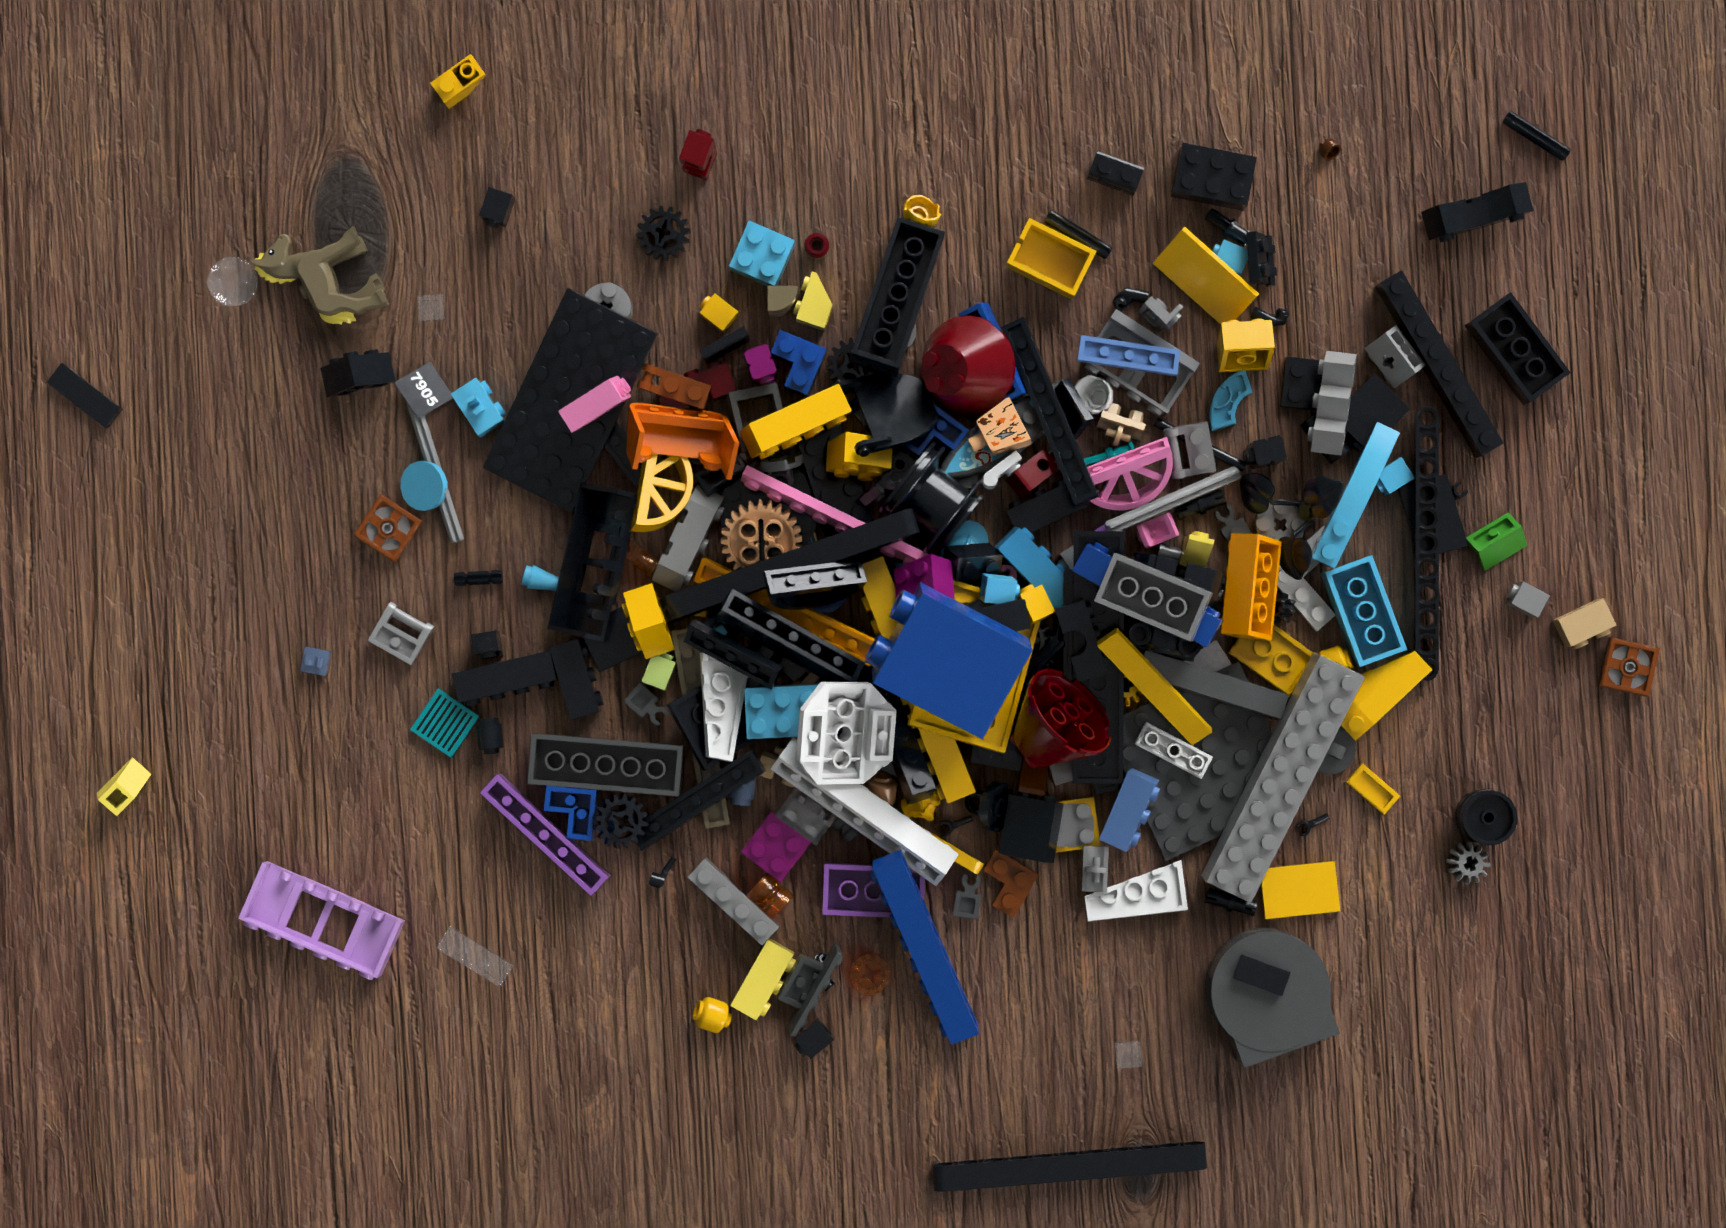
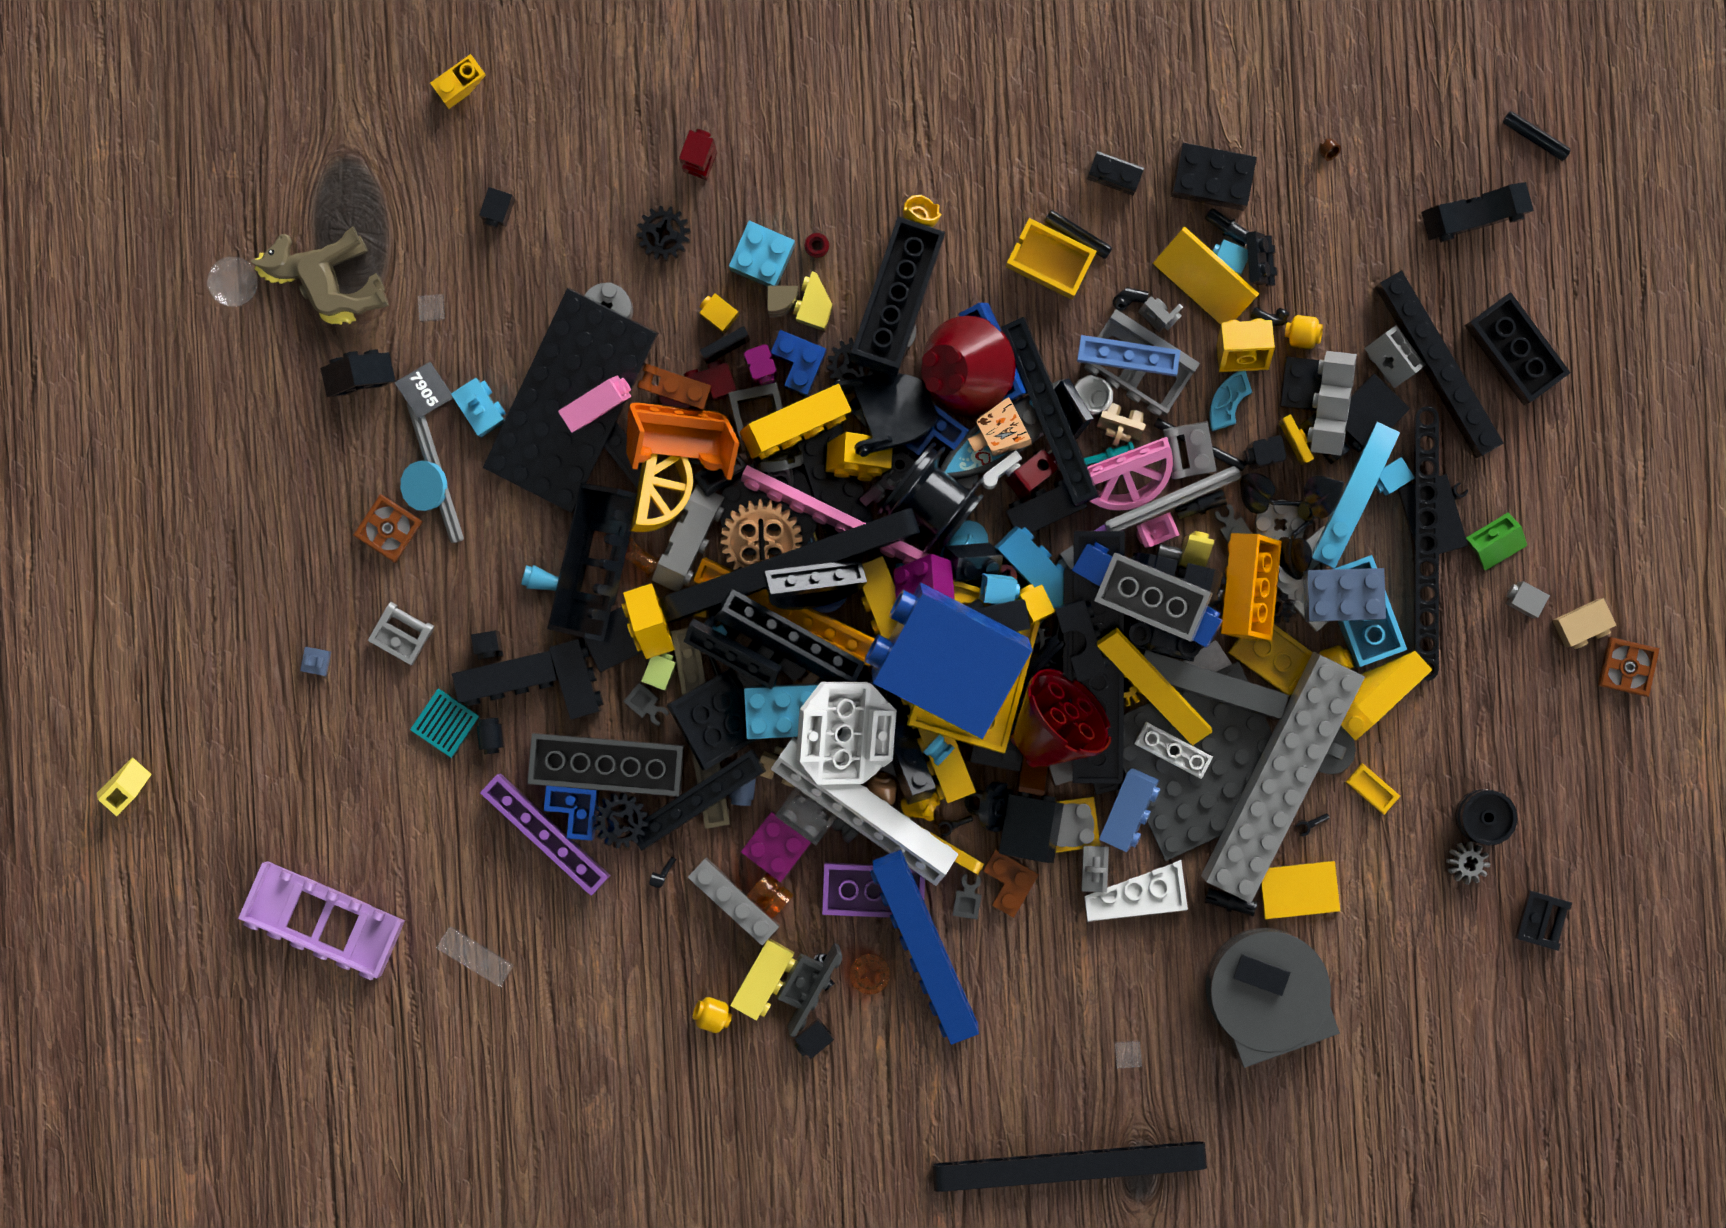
black tile [46,363,122,429] -> none
black axle [454,570,503,586] -> none
white wing [700,652,747,762] -> none
none -> medium azure wheel [923,734,955,766]
none -> yellow plate [1279,414,1314,465]
none -> yellow head [1285,315,1323,349]
none -> sand blue brick [1303,568,1386,622]
none -> black plate [1515,890,1572,951]

